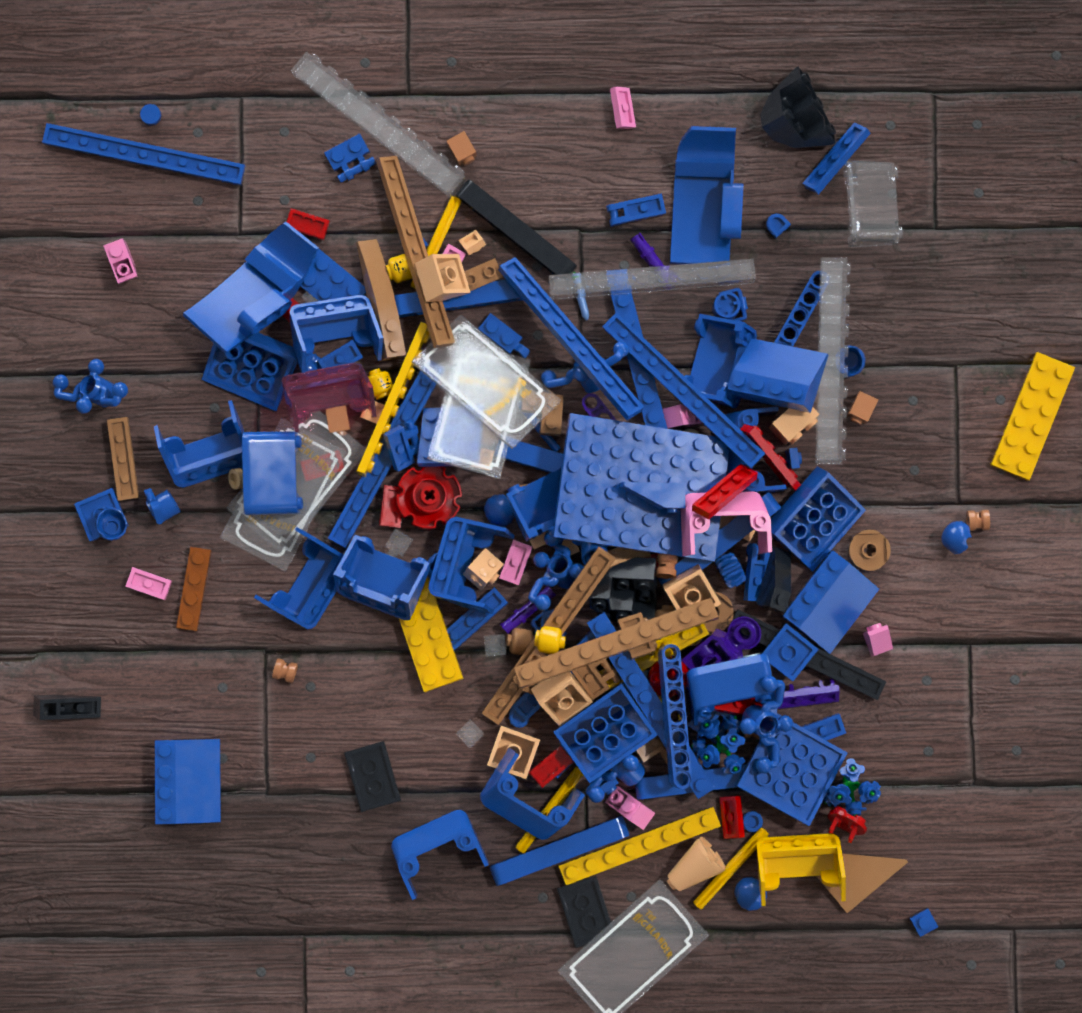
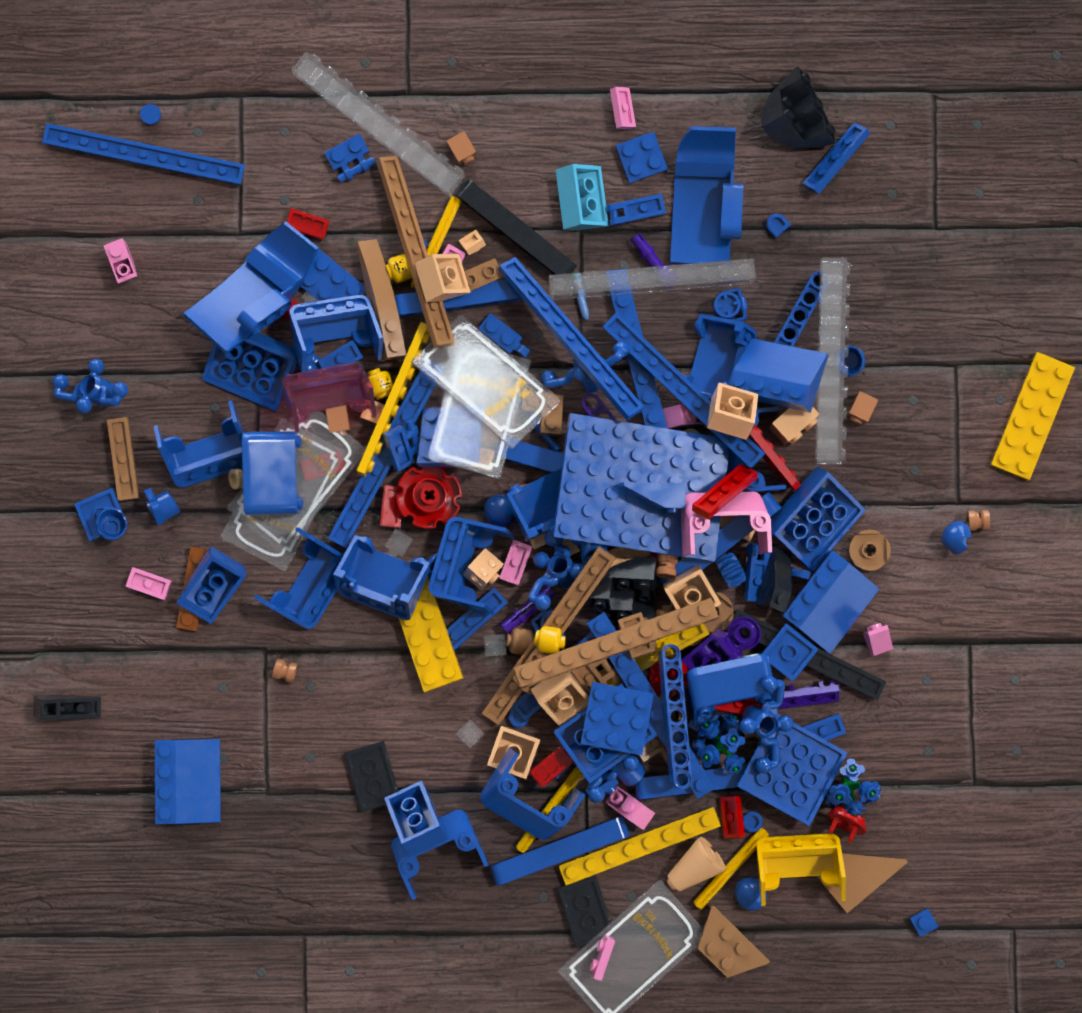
blue plate [785,448,802,470] -> none
clear windscreen [843,161,903,247] -> none
none -> blue slope [177,546,246,624]
none -> blue brick [384,780,448,857]
none -> medium azure slope [556,164,609,230]
none -> blue plate [580,682,654,756]
none -> bright pink plate [590,935,615,981]
none -> blue plate [616,132,668,184]
none -> medium nougat wing [697,904,770,978]
none -> light nougat brick [707,383,758,440]
none -> blue tile [791,567,811,580]

